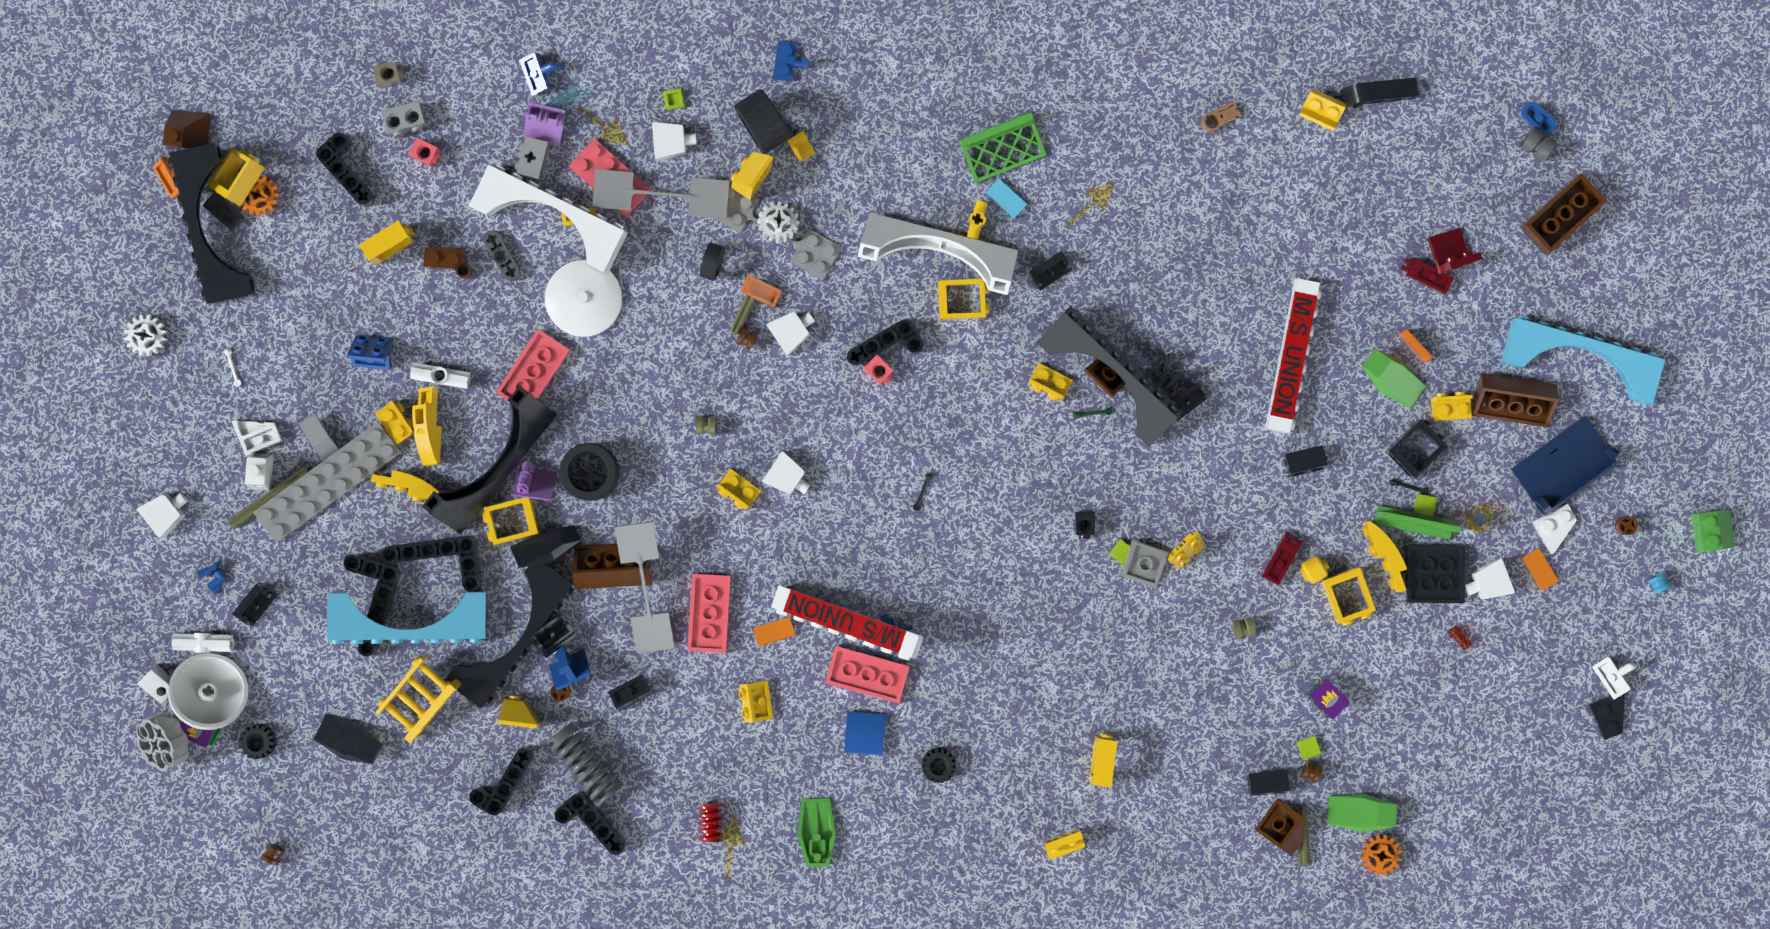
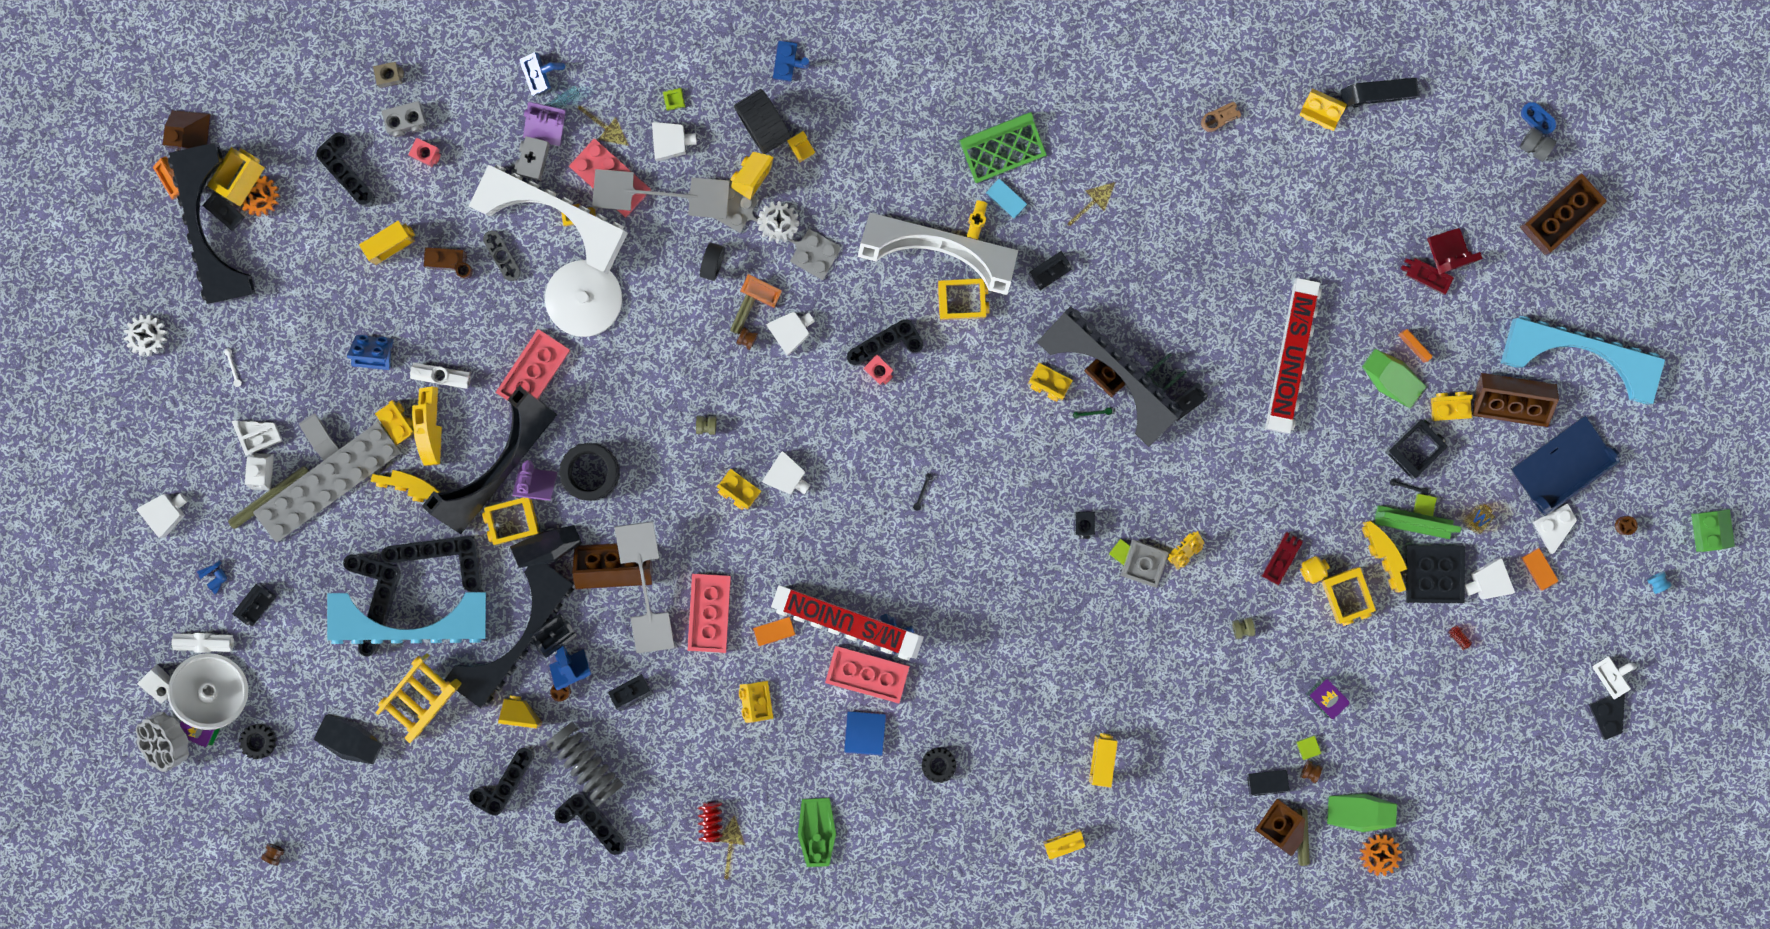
black hinge [1284,445,1328,478] -> none

